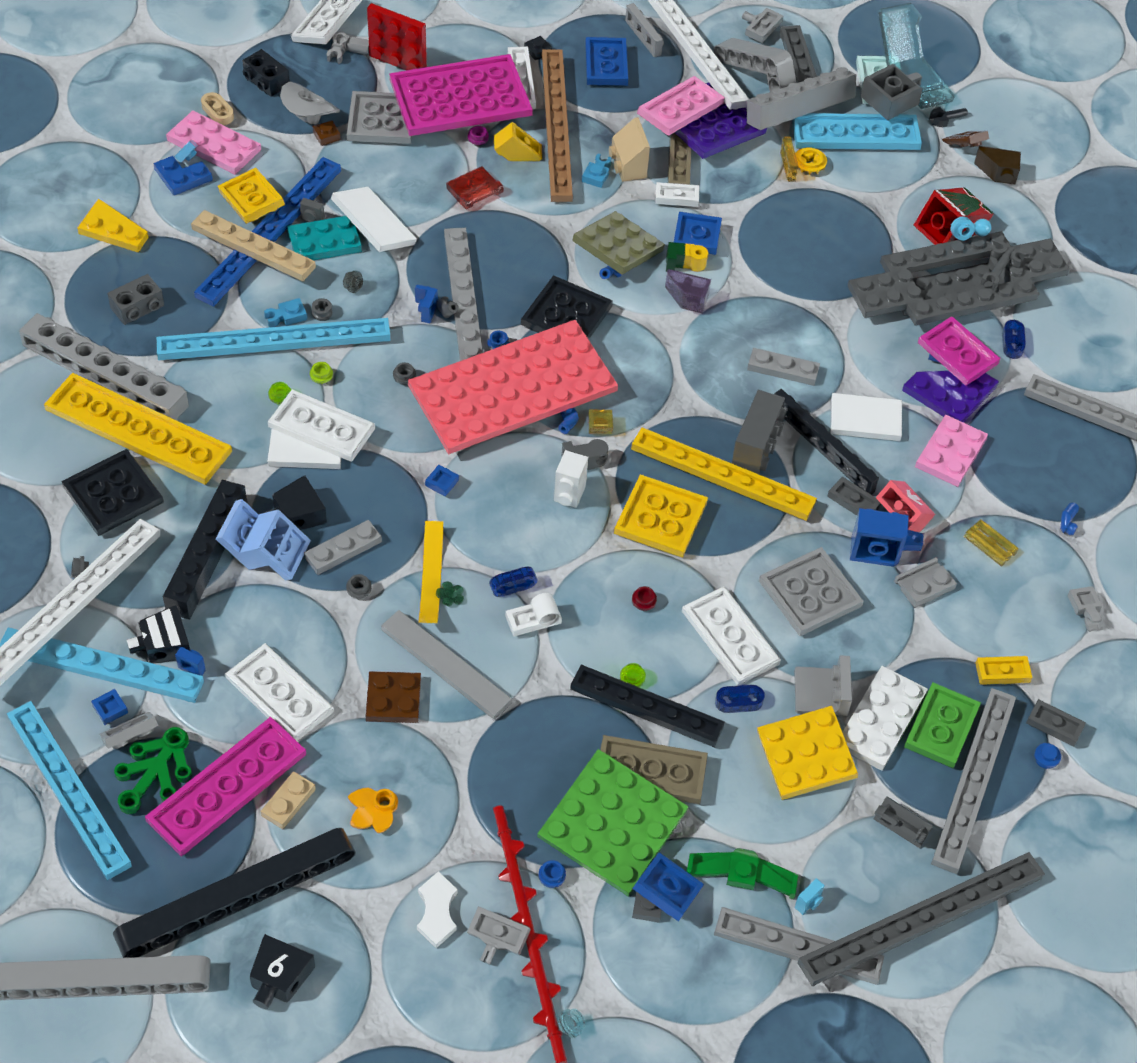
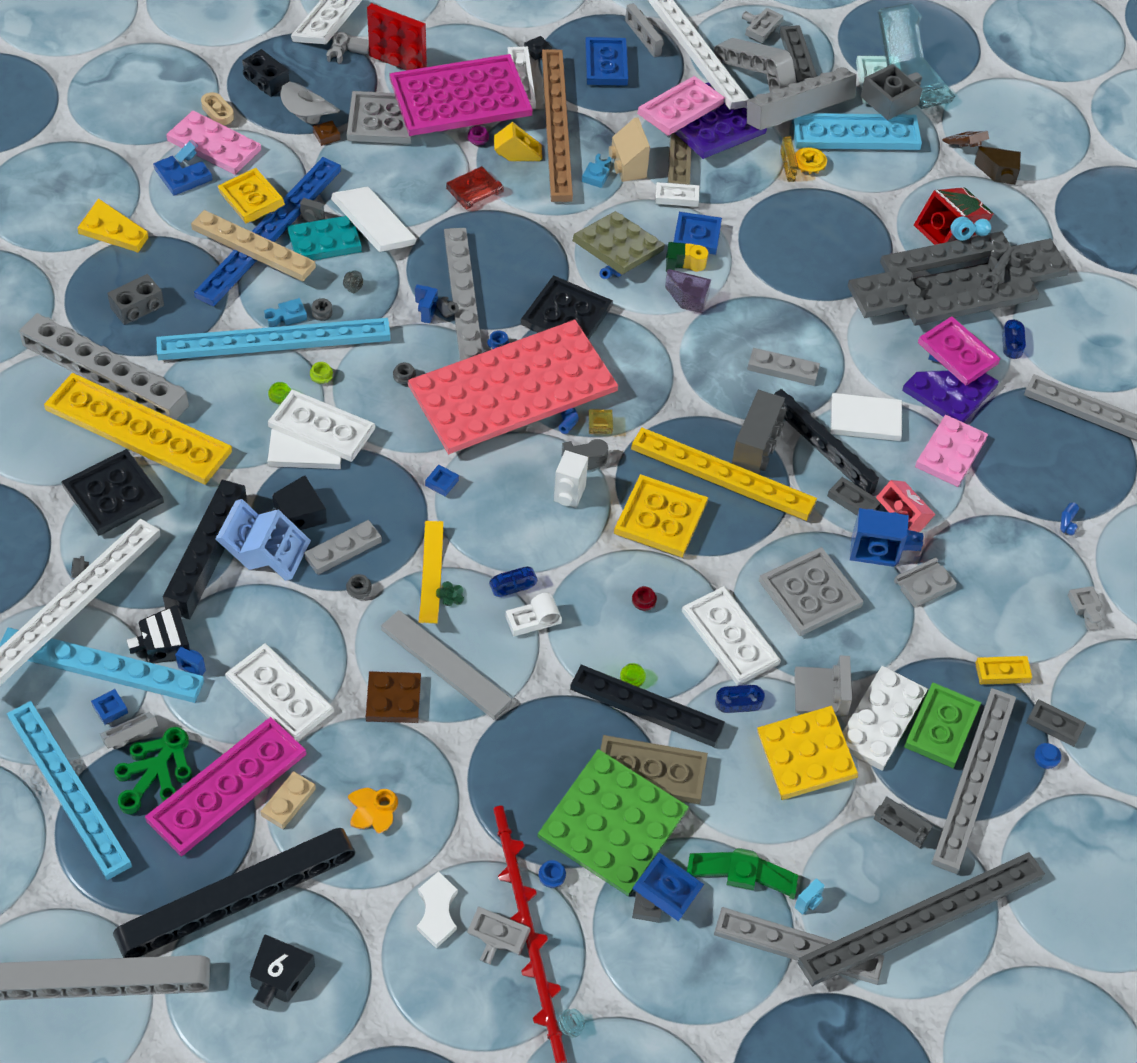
black bar [929,107,968,127] -> none
clear yellow tile [964,519,1019,567] -> none

